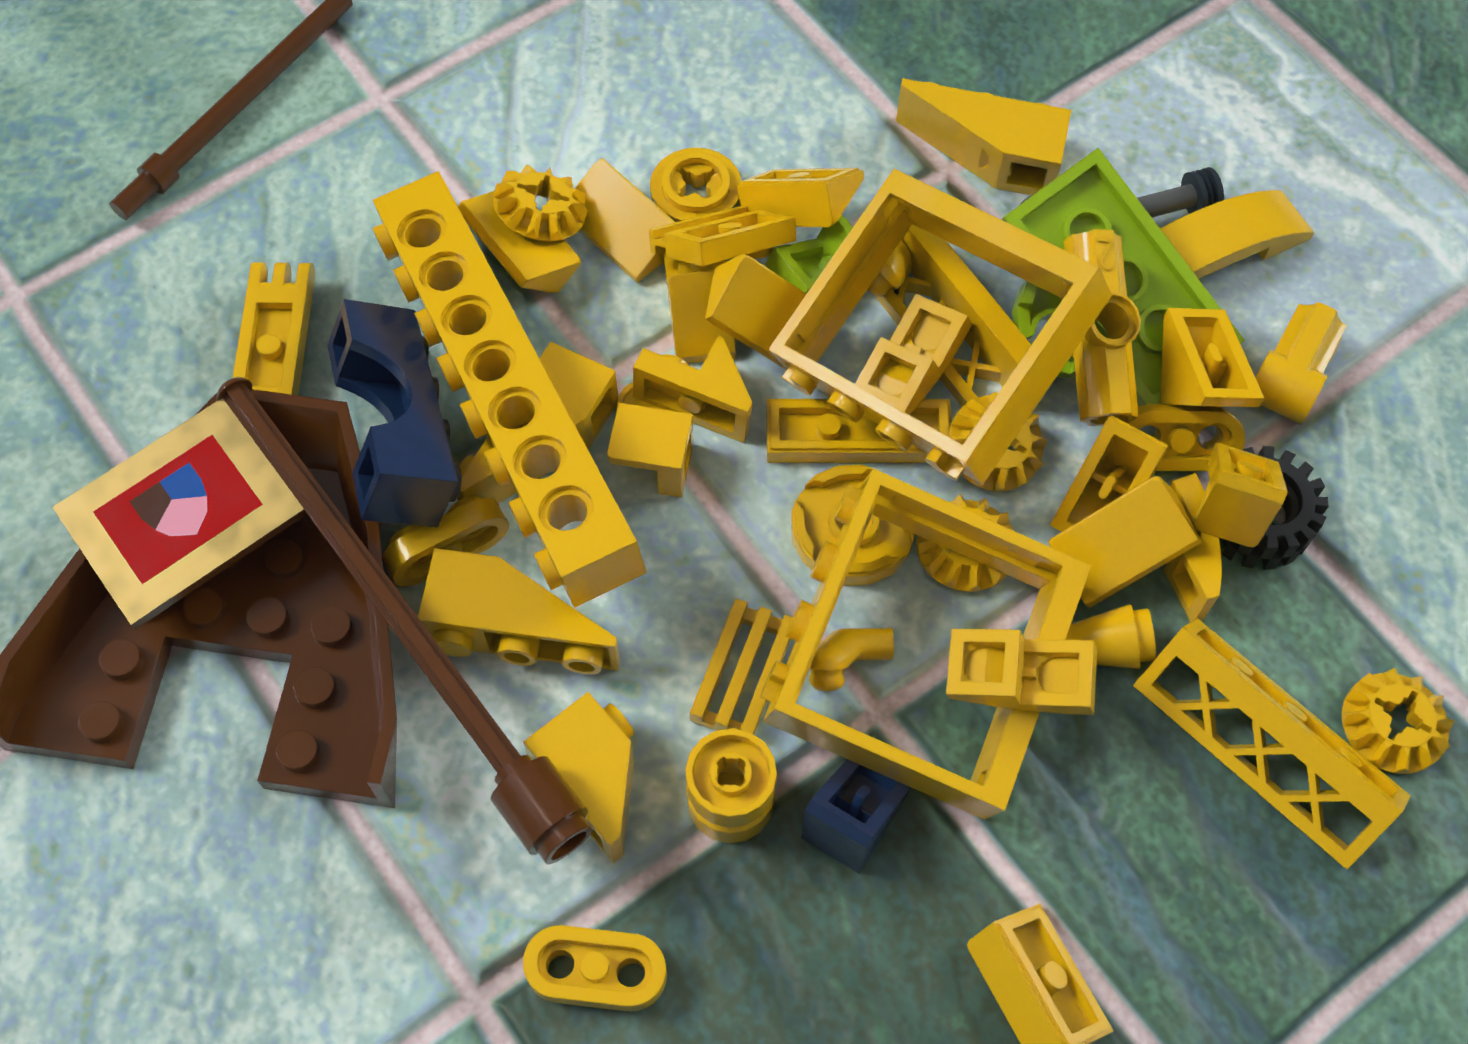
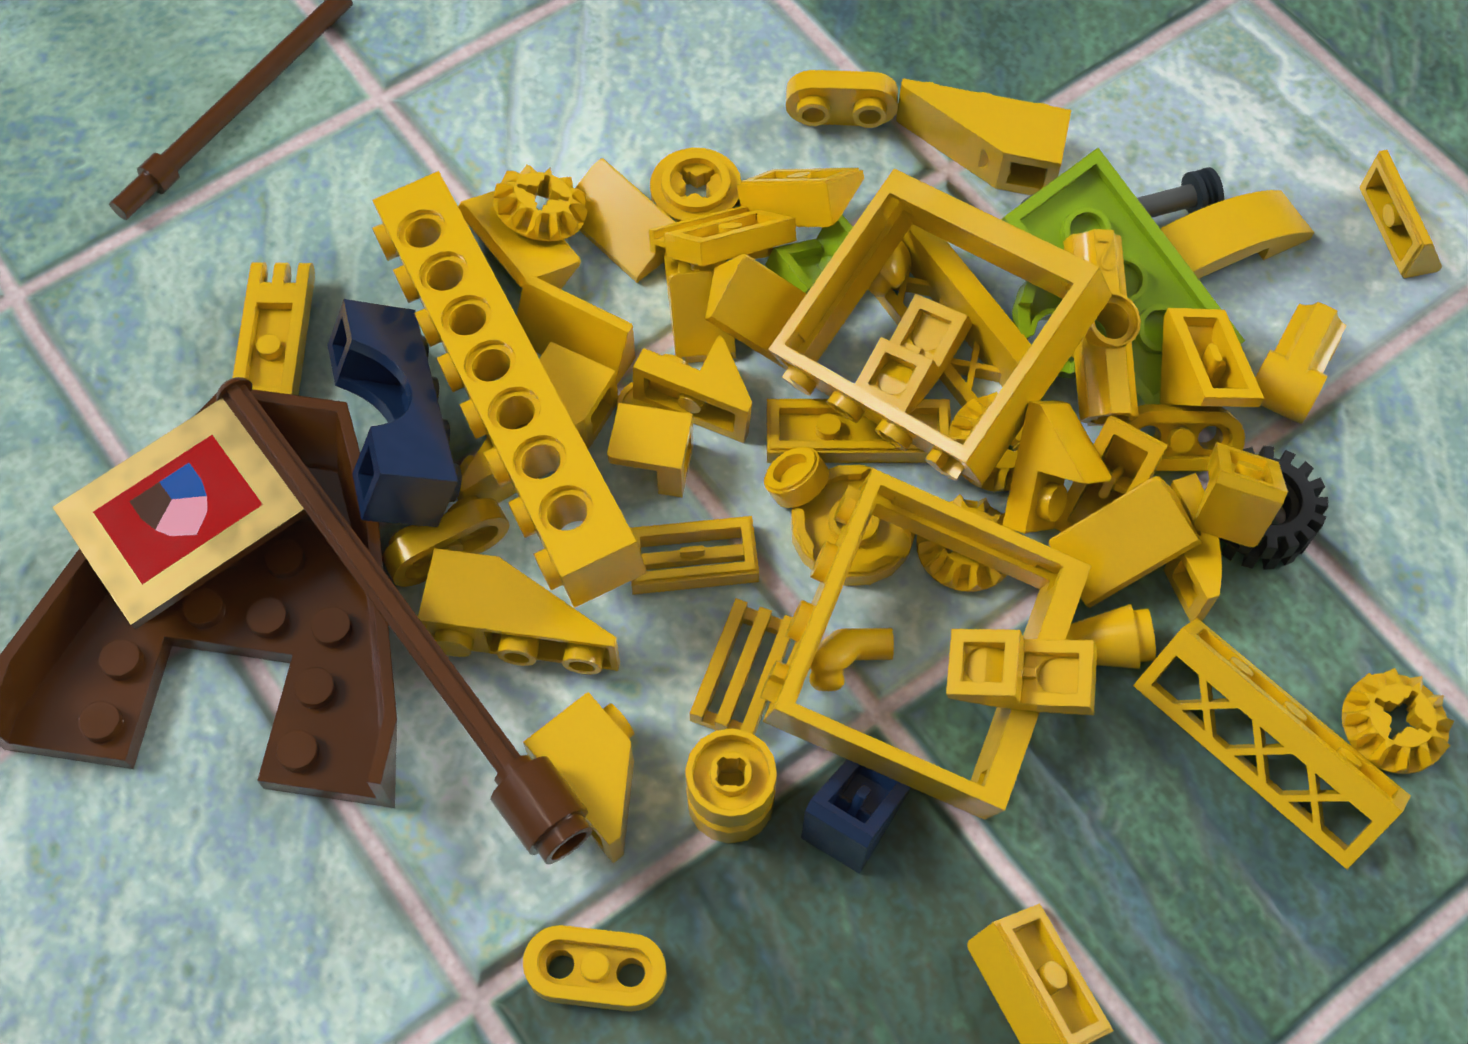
none -> yellow slope [516,275,636,384]
none -> yellow tile [630,516,759,595]
none -> yellow tile [764,447,829,508]
none -> yellow plate [786,70,898,128]
none -> yellow slope [1002,400,1111,534]
none -> yellow slope [1359,150,1442,279]

